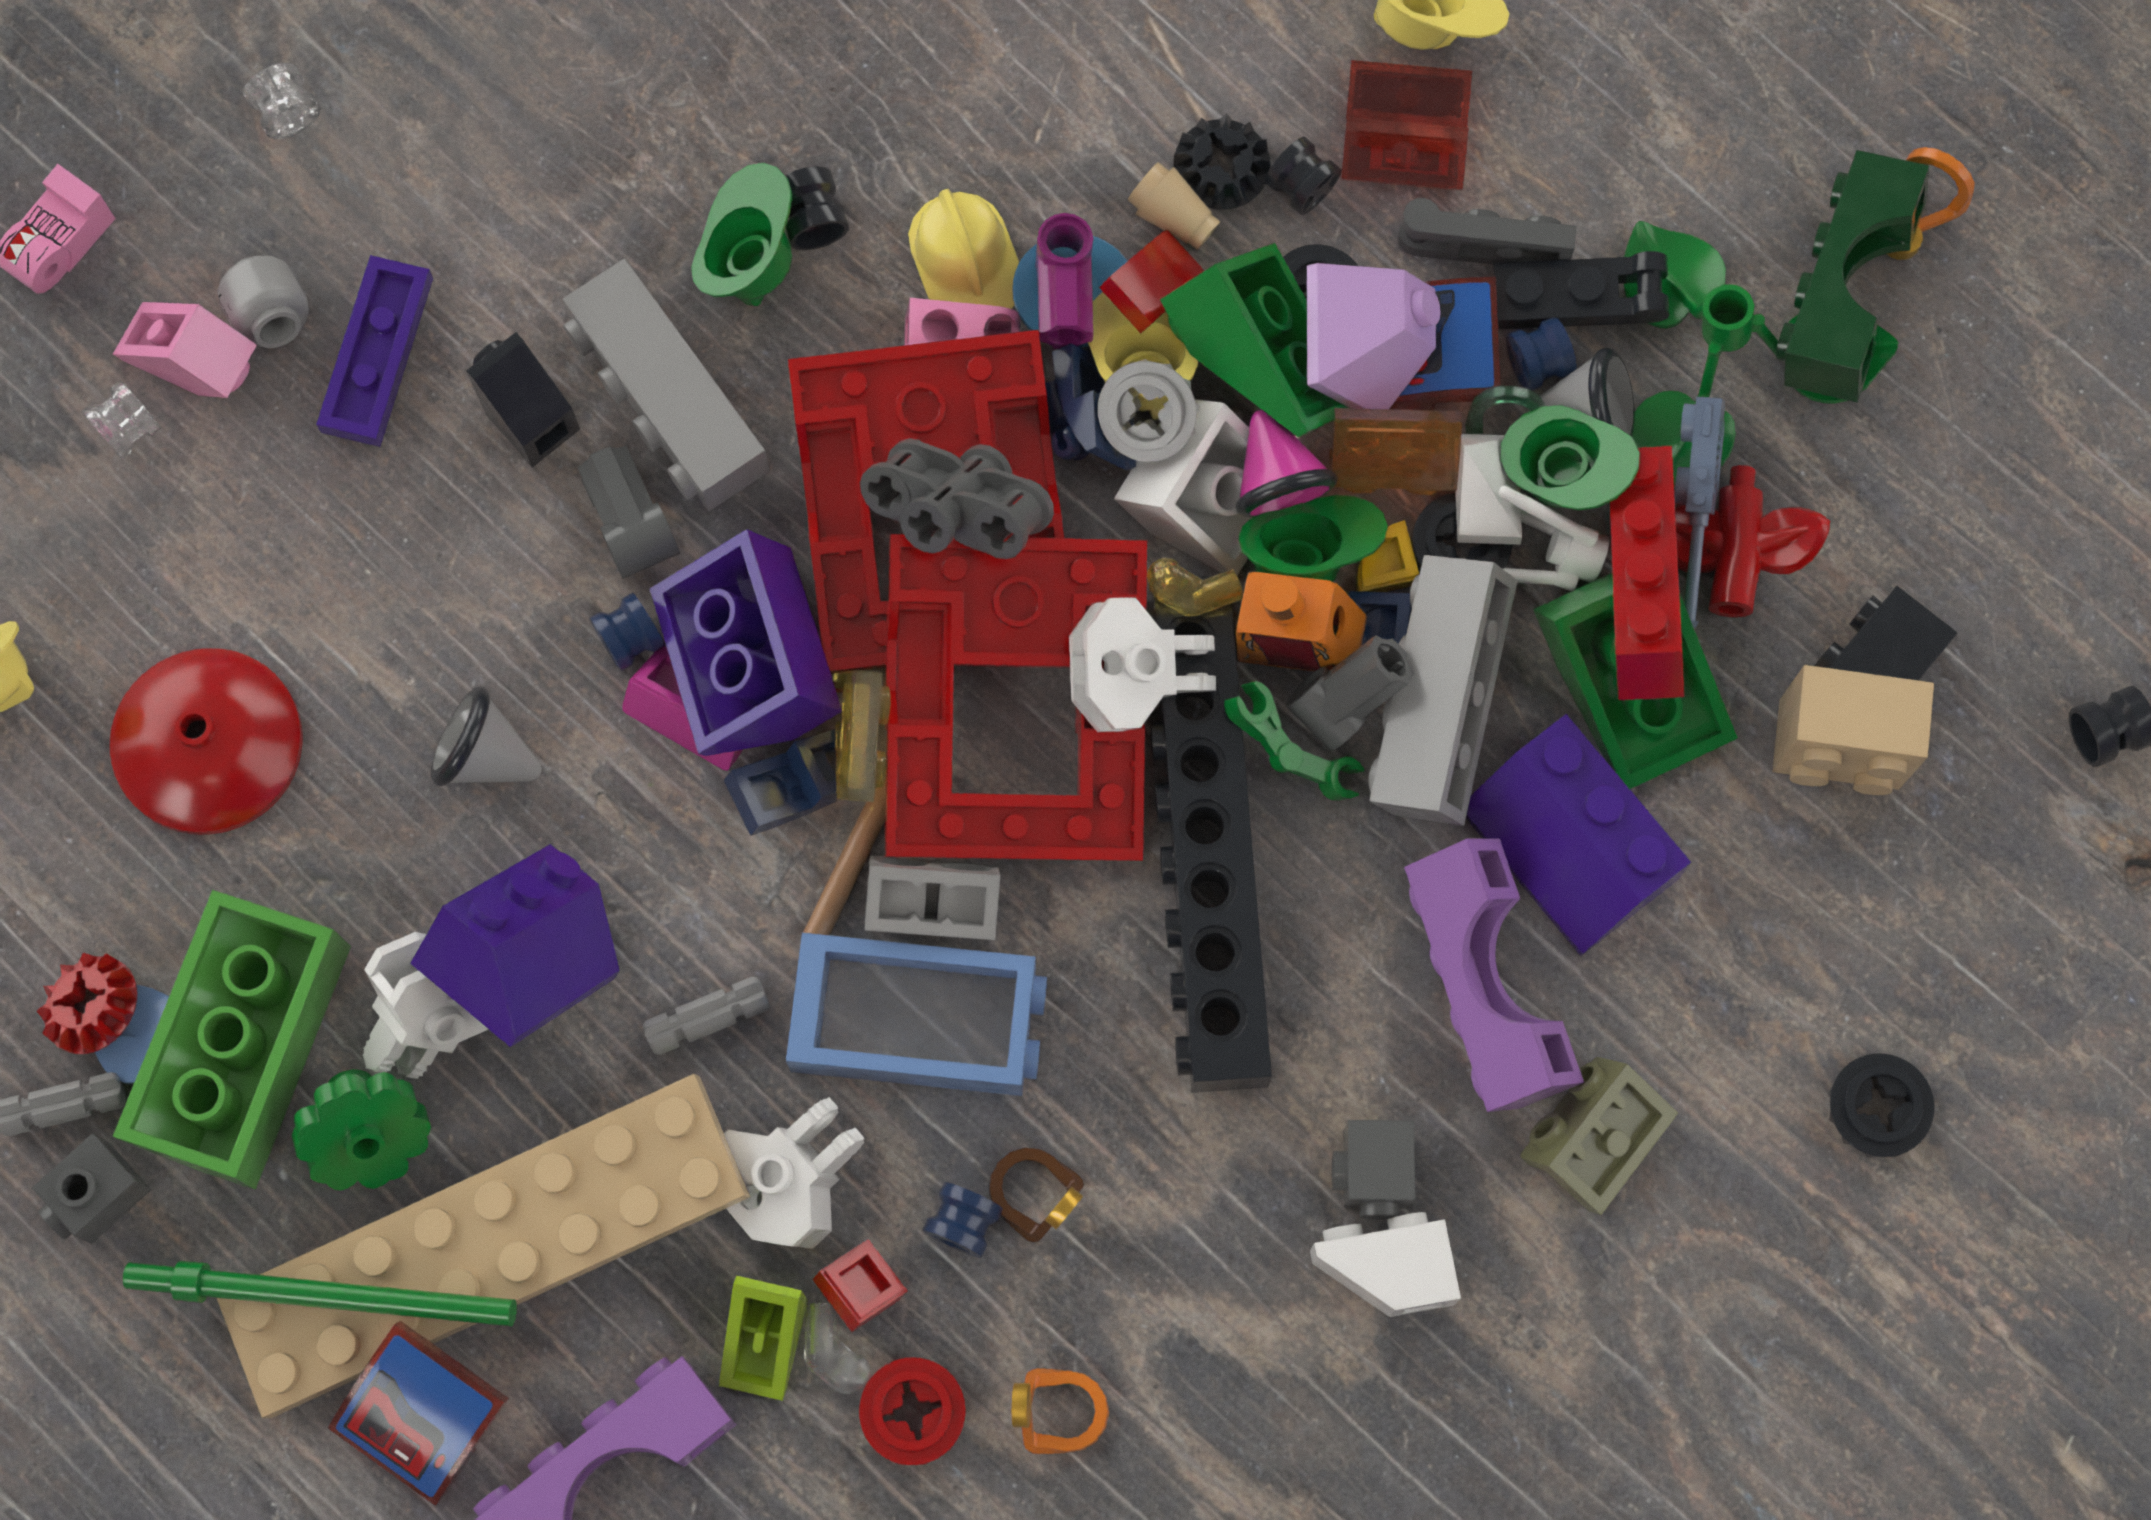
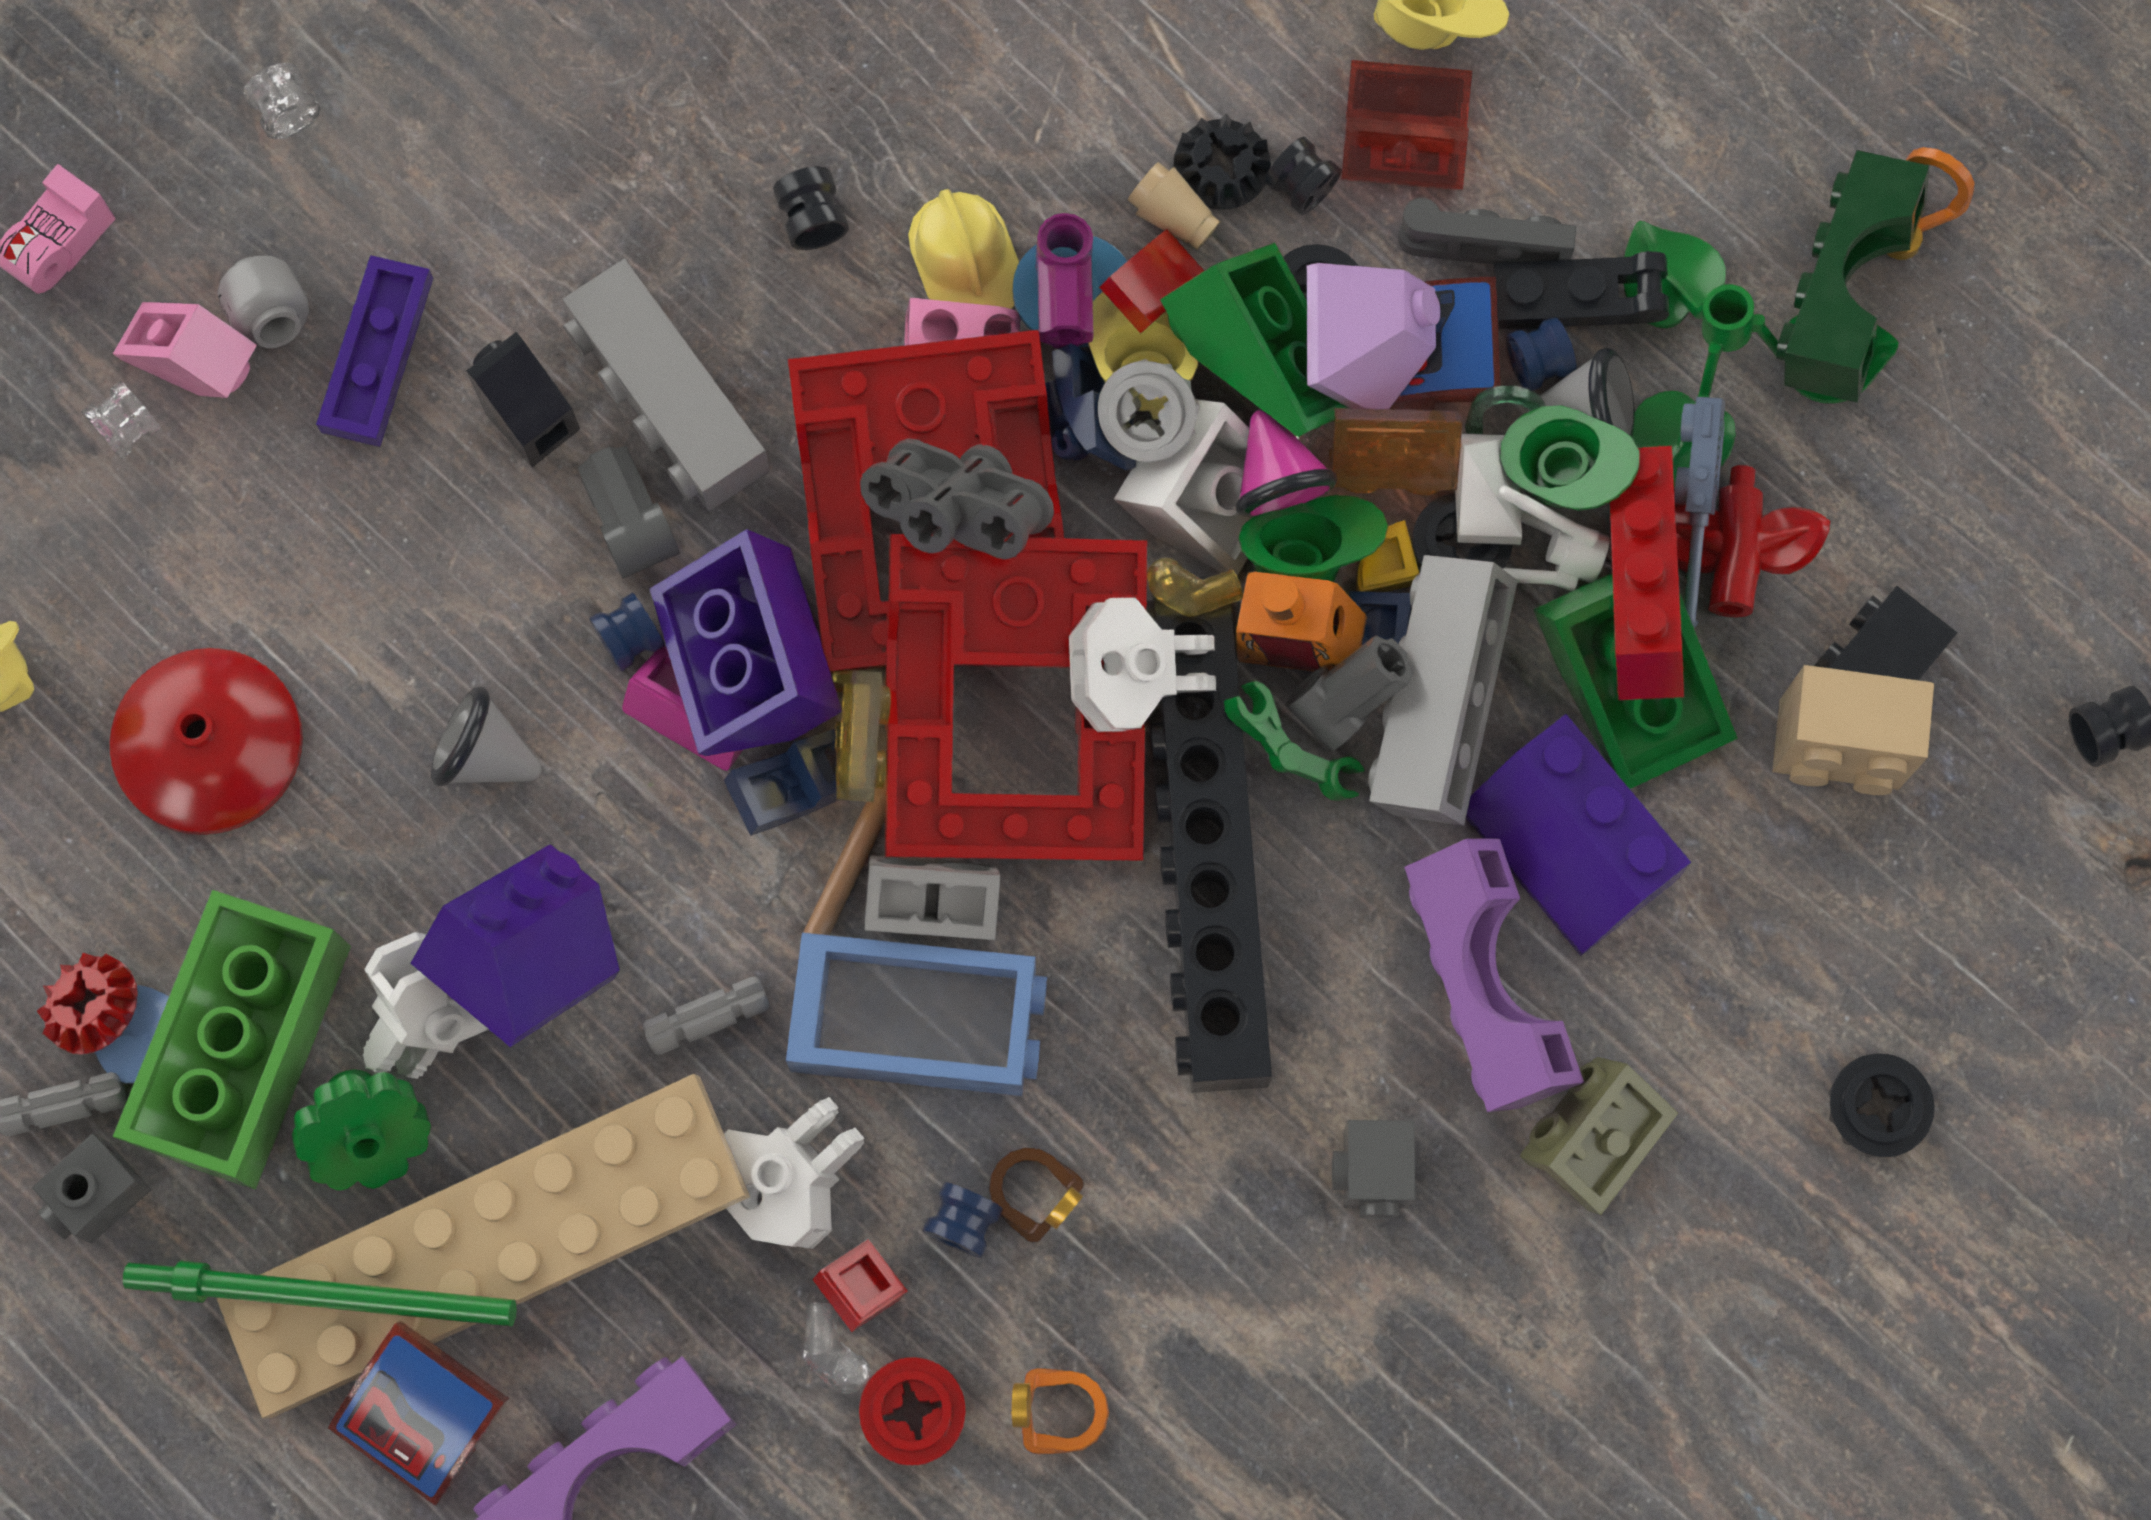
green piece [691,163,792,306] -> none
lime slope [719,1275,808,1401] -> none
white slope [1310,1212,1461,1317] -> none

